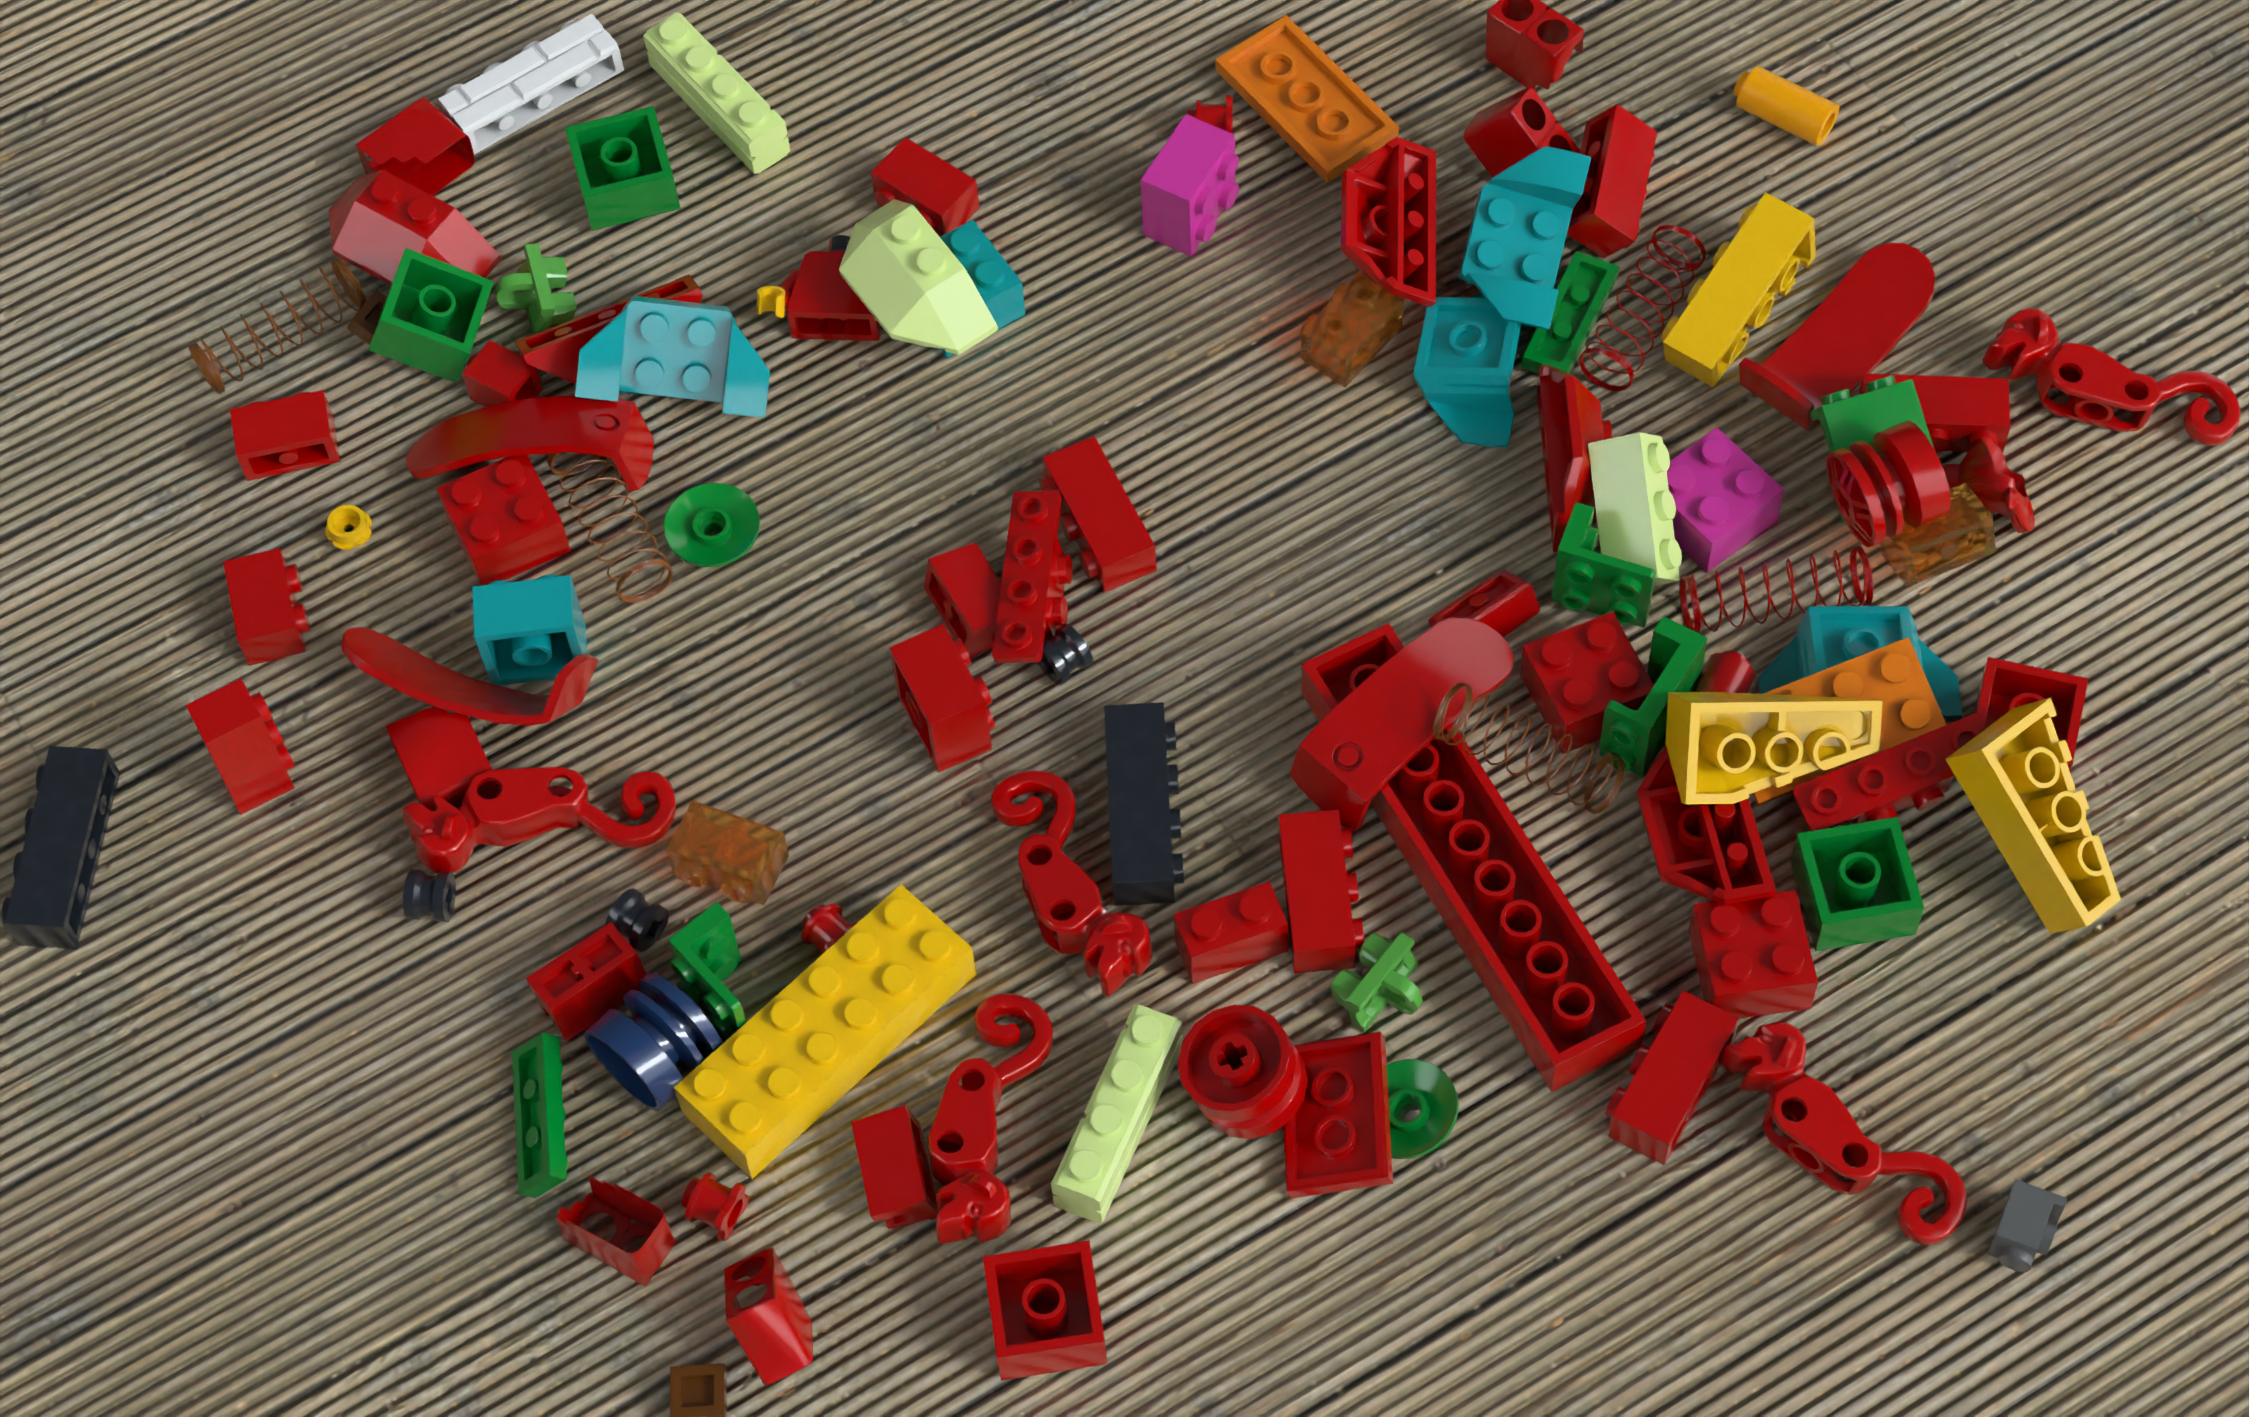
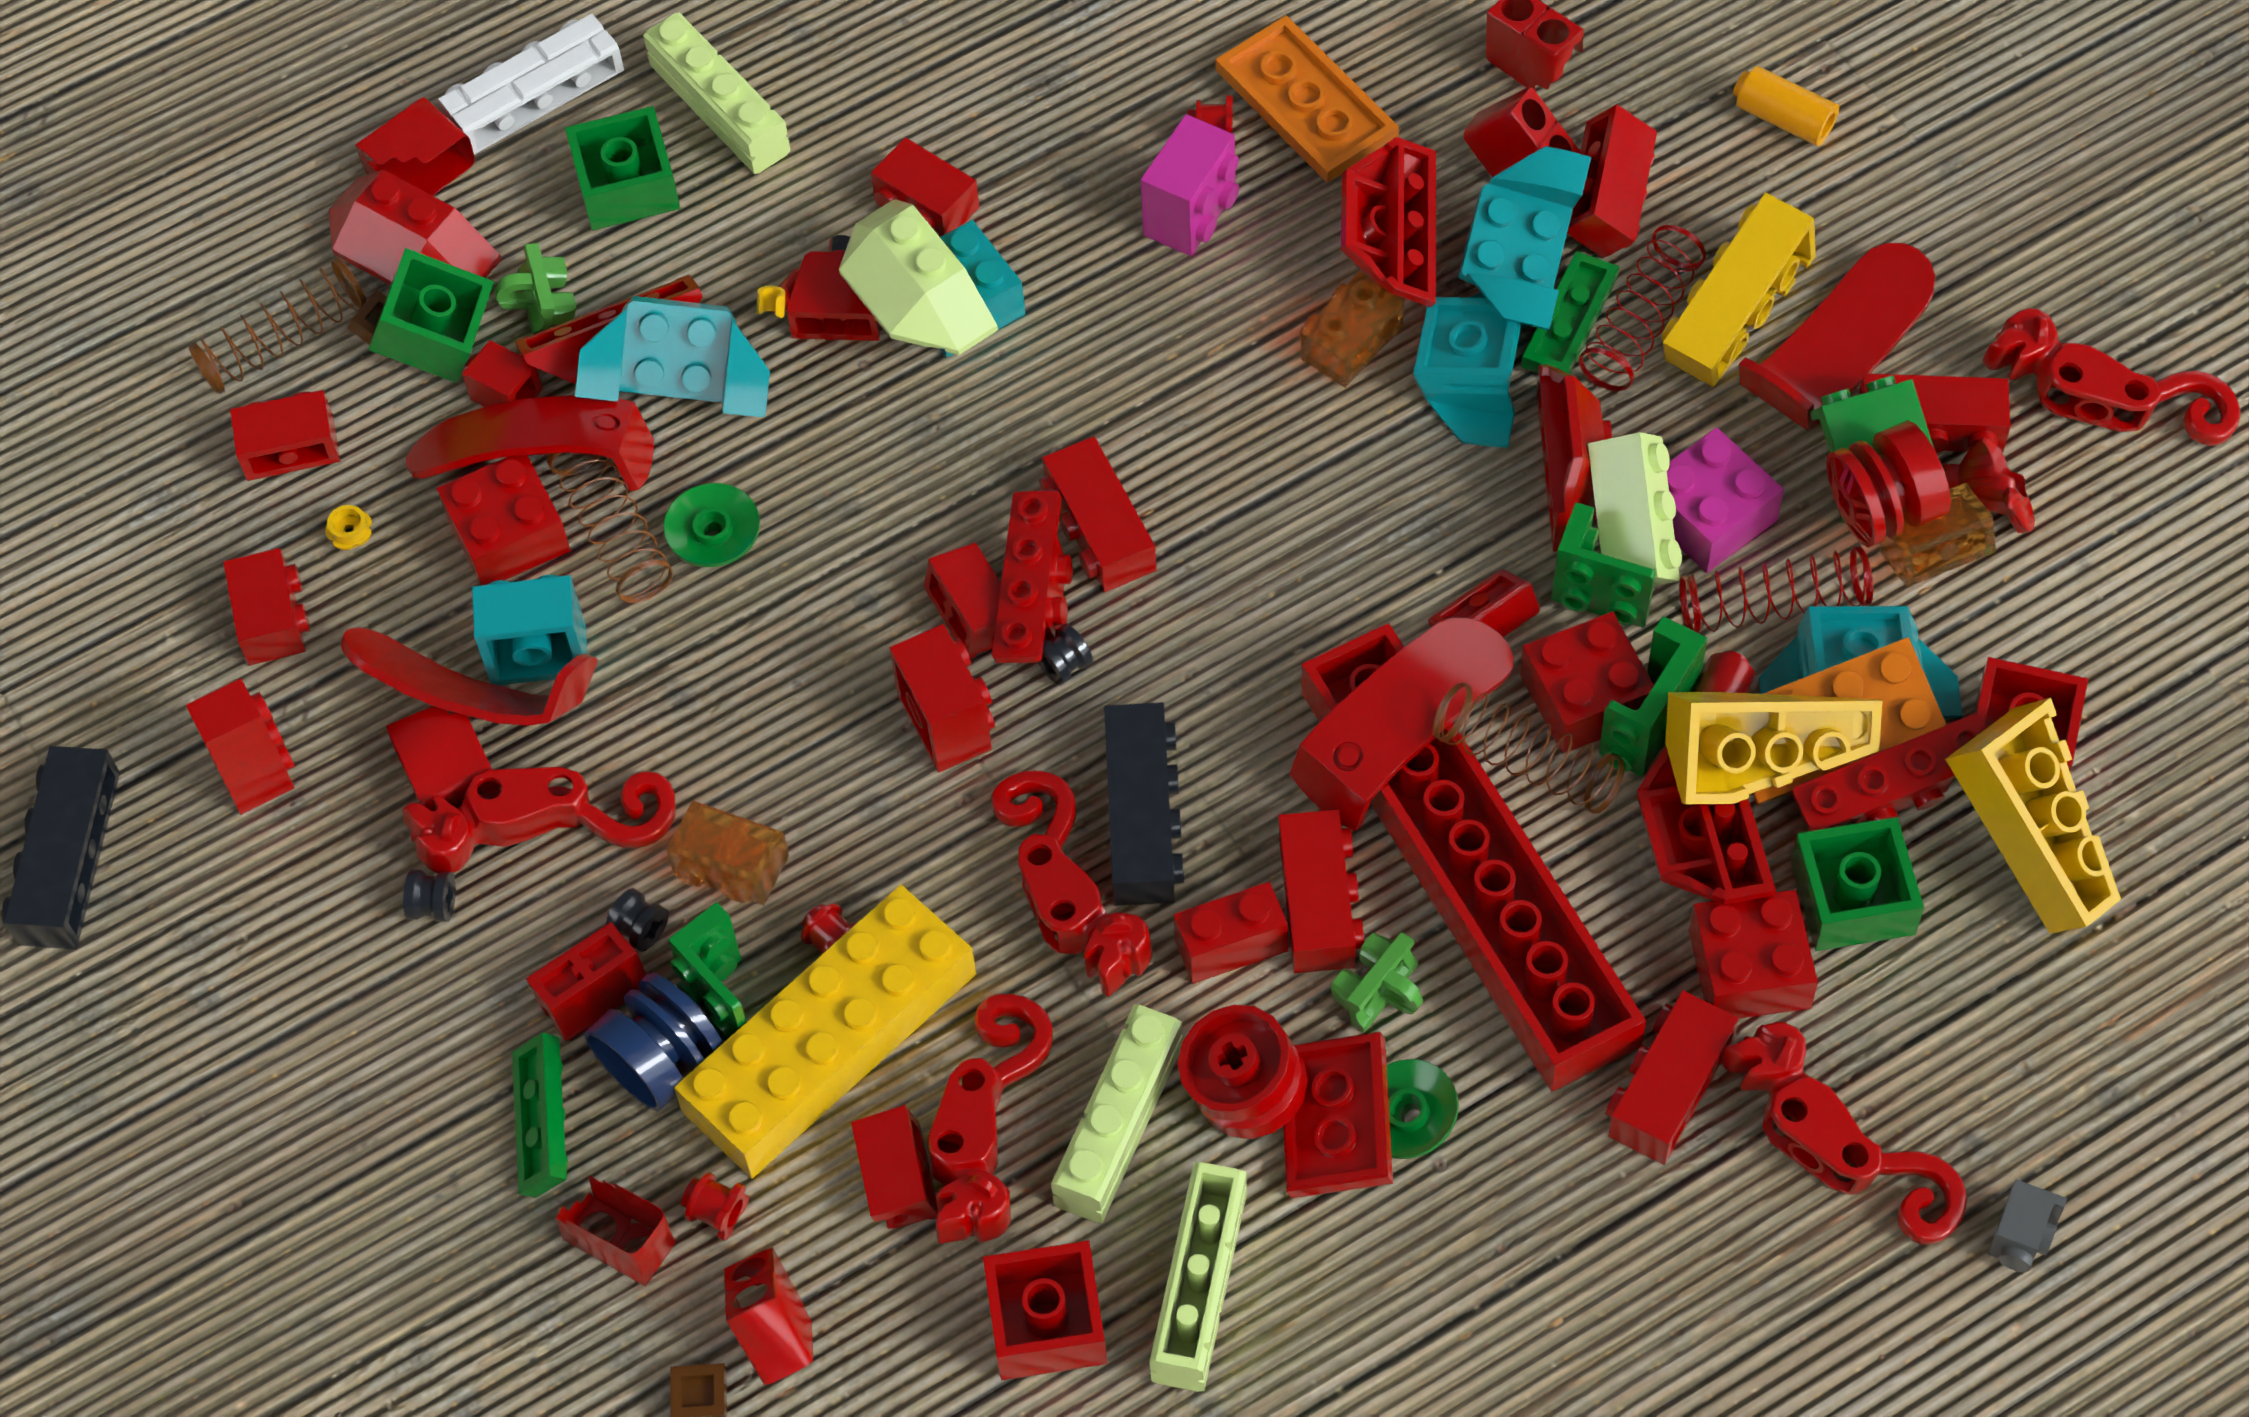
none -> yellowish green brick [1149,1162,1247,1392]

